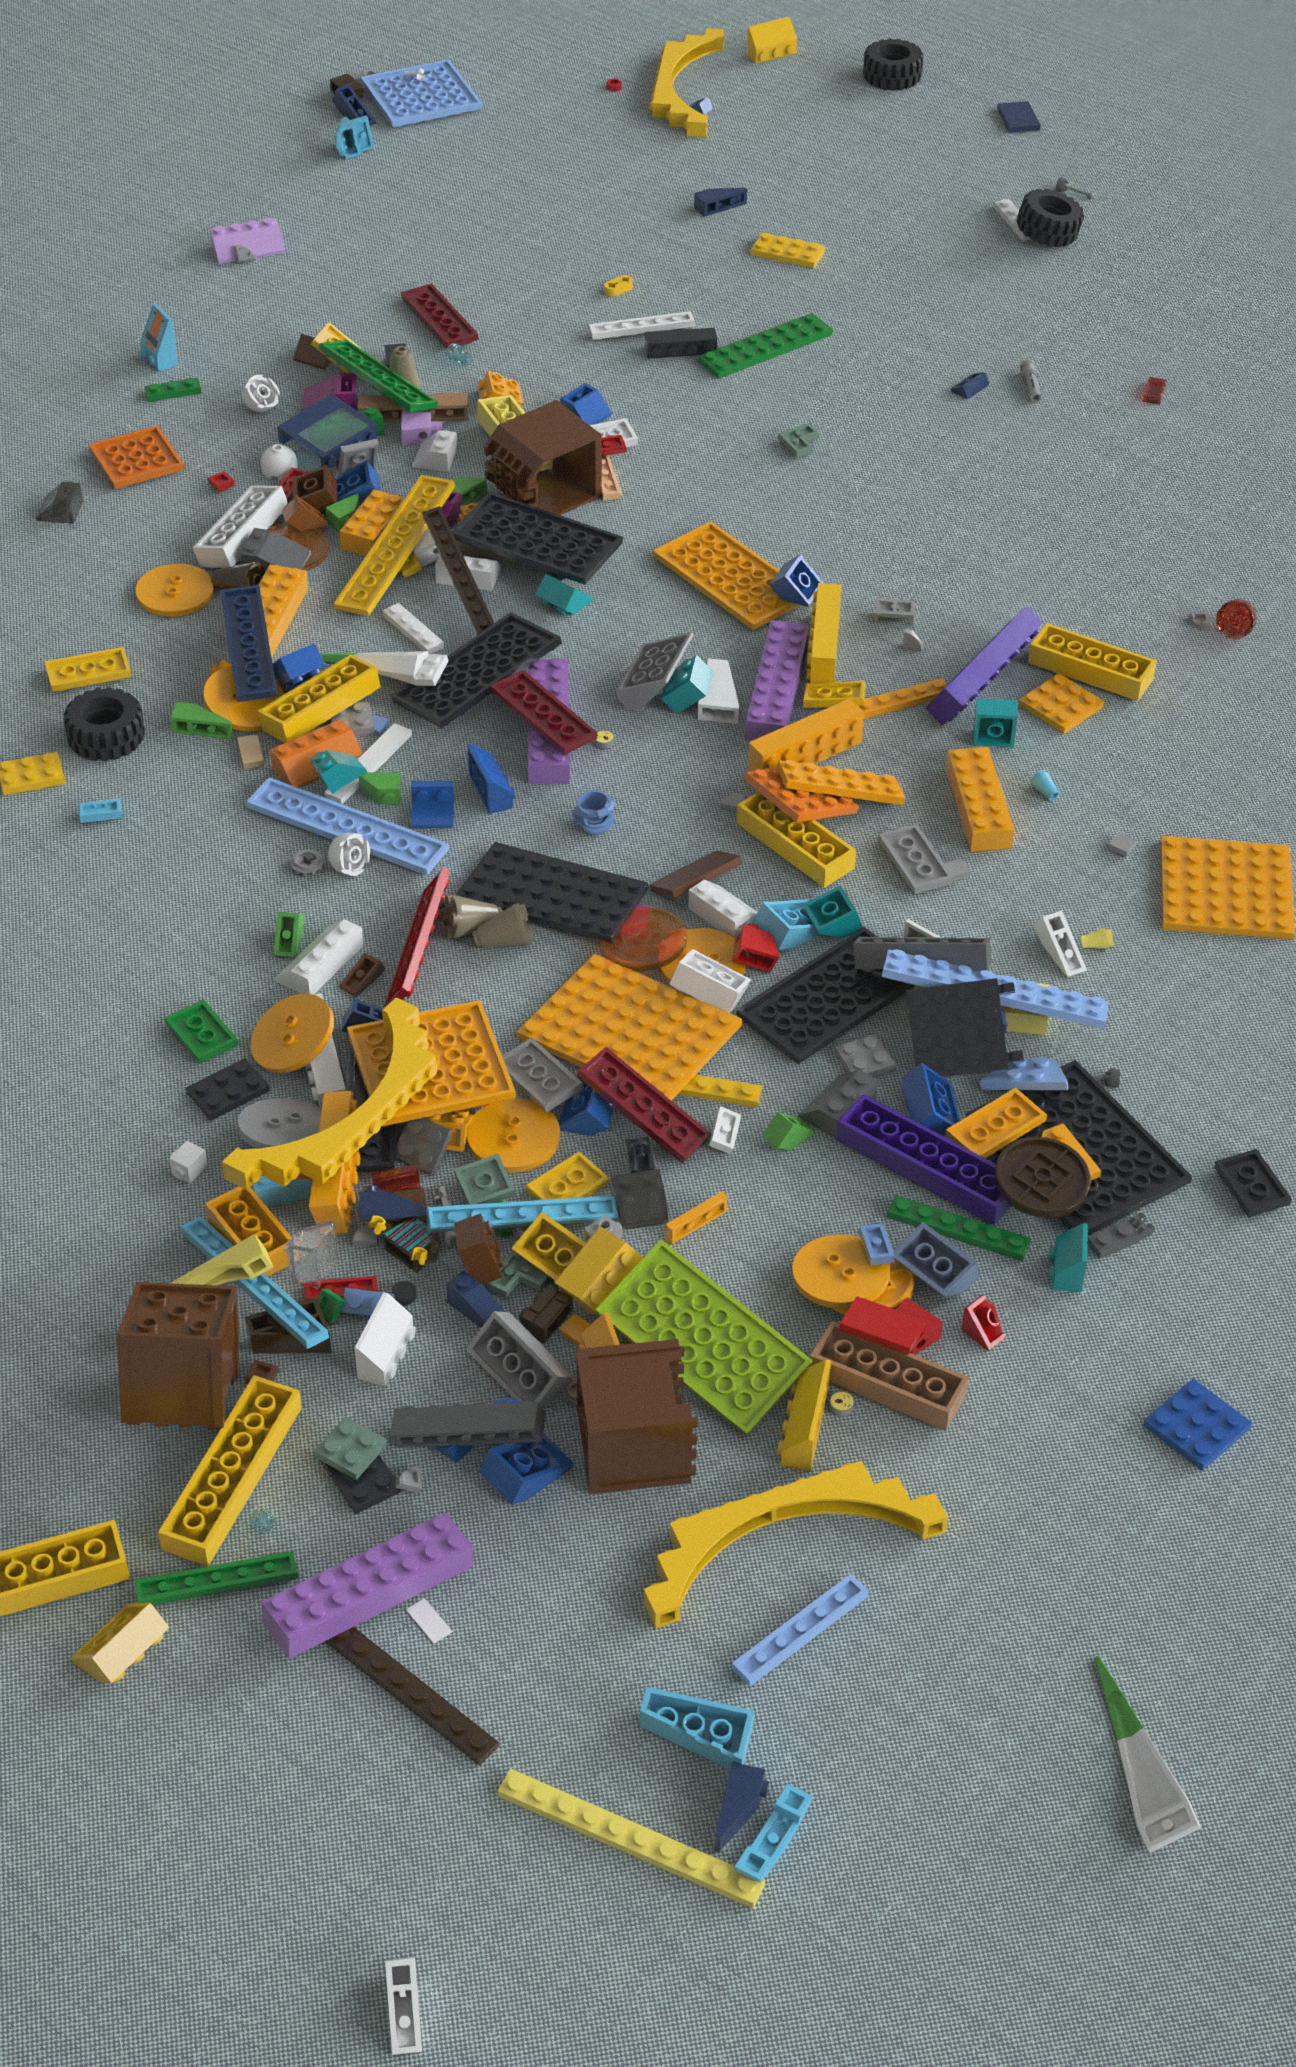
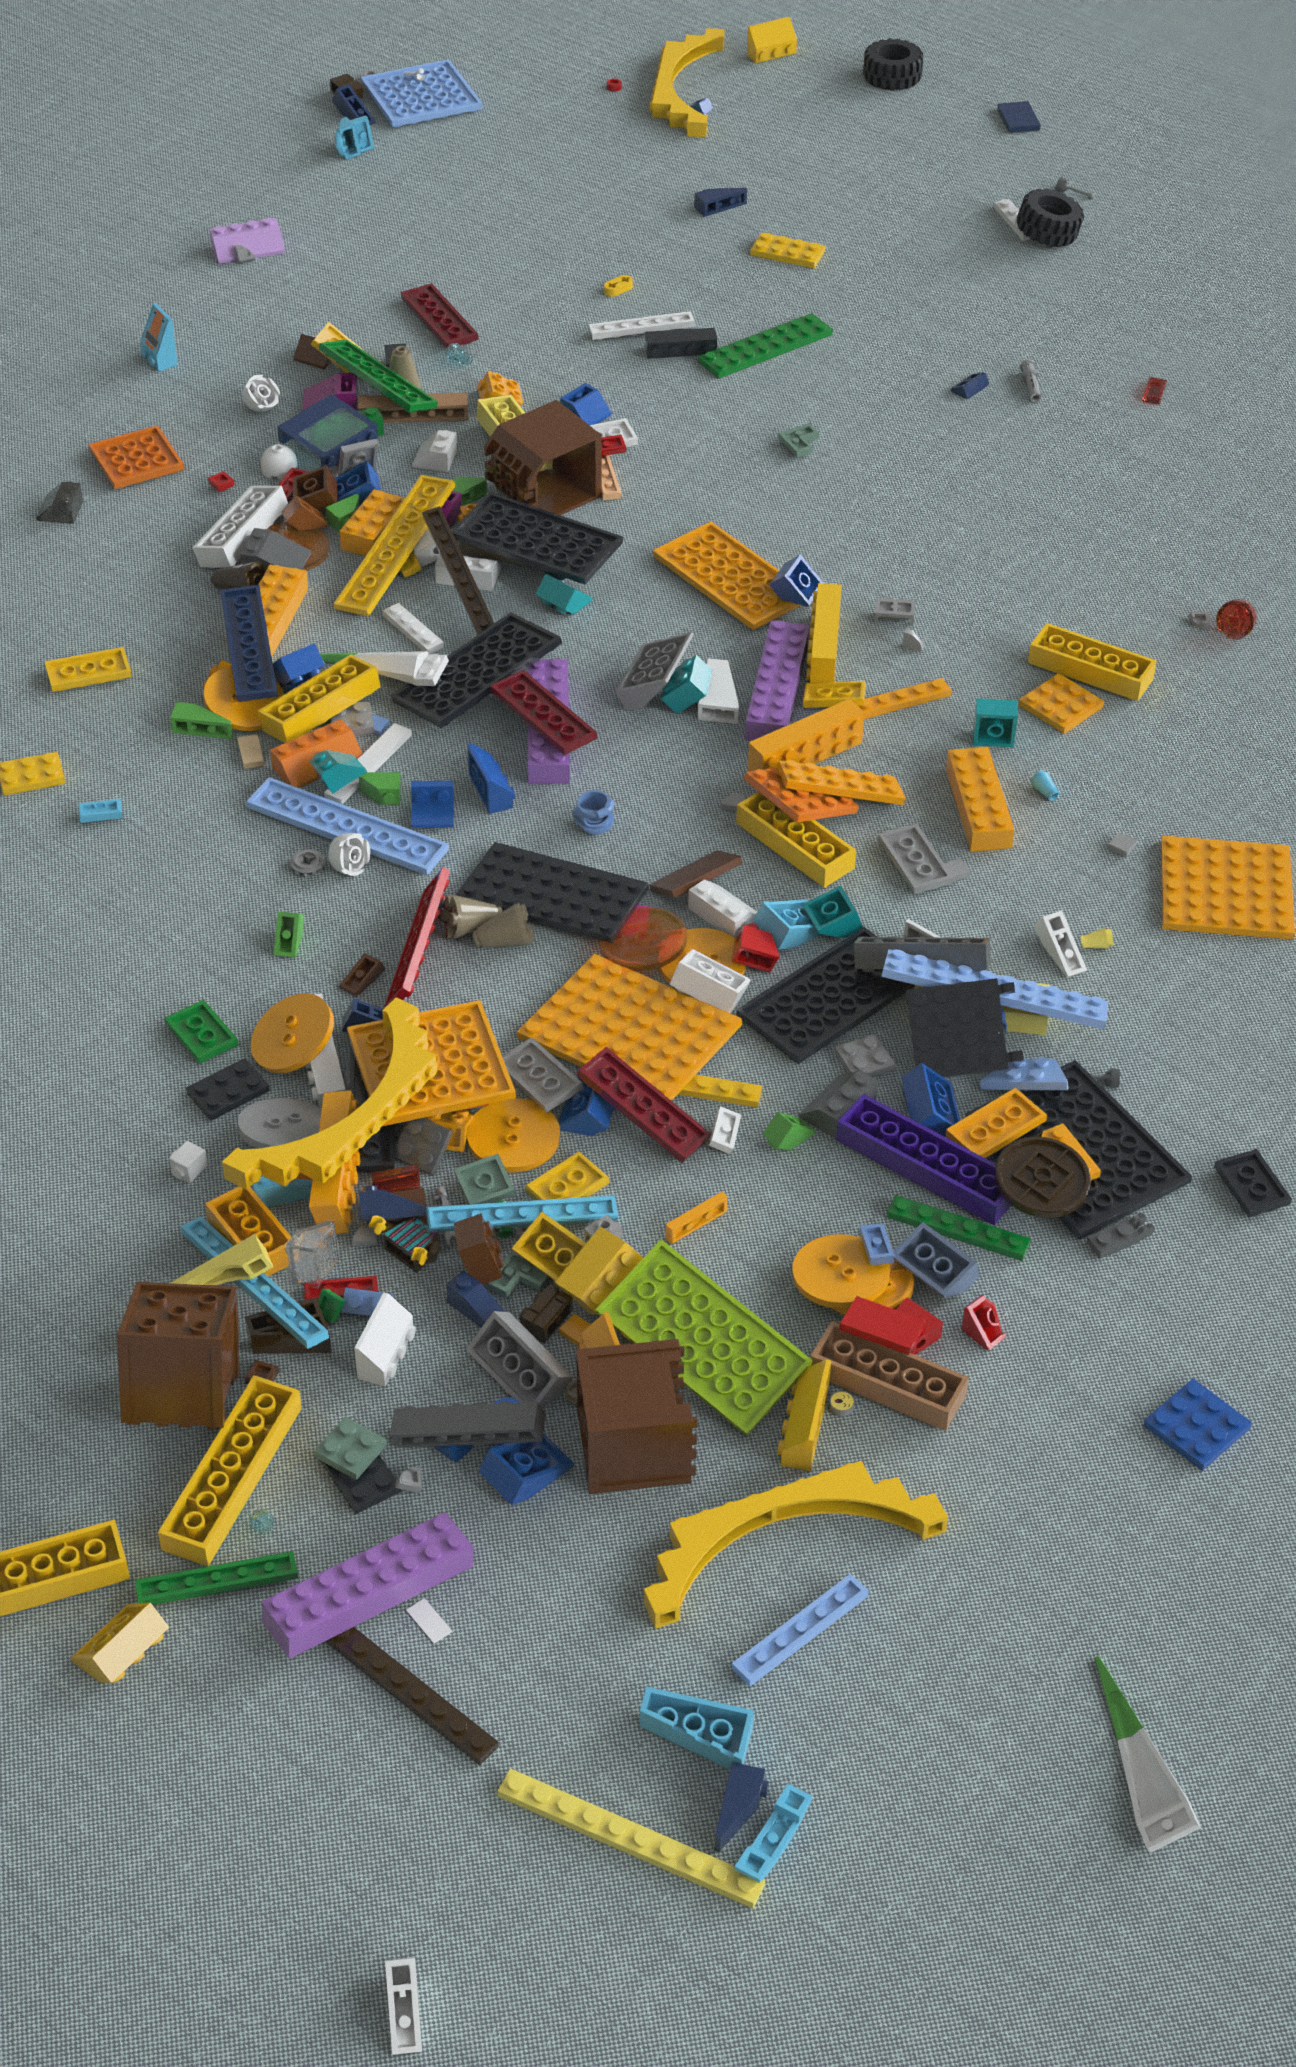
black tyre [63,687,145,761] -> none
light orange plate [135,564,214,617] -> none
green plate [144,378,202,402] -> none
white slope [275,919,363,994] -> none
black tile [392,1281,416,1305] -> none
lavender torso [401,410,442,446] -> none
tile [594,730,615,749] -> none
clear smoke slope [612,1169,669,1230] -> none
black hips [626,1137,654,1180] -> none
brick [925,606,1043,725] -> none
teal slope [1048,1223,1088,1292] -> none

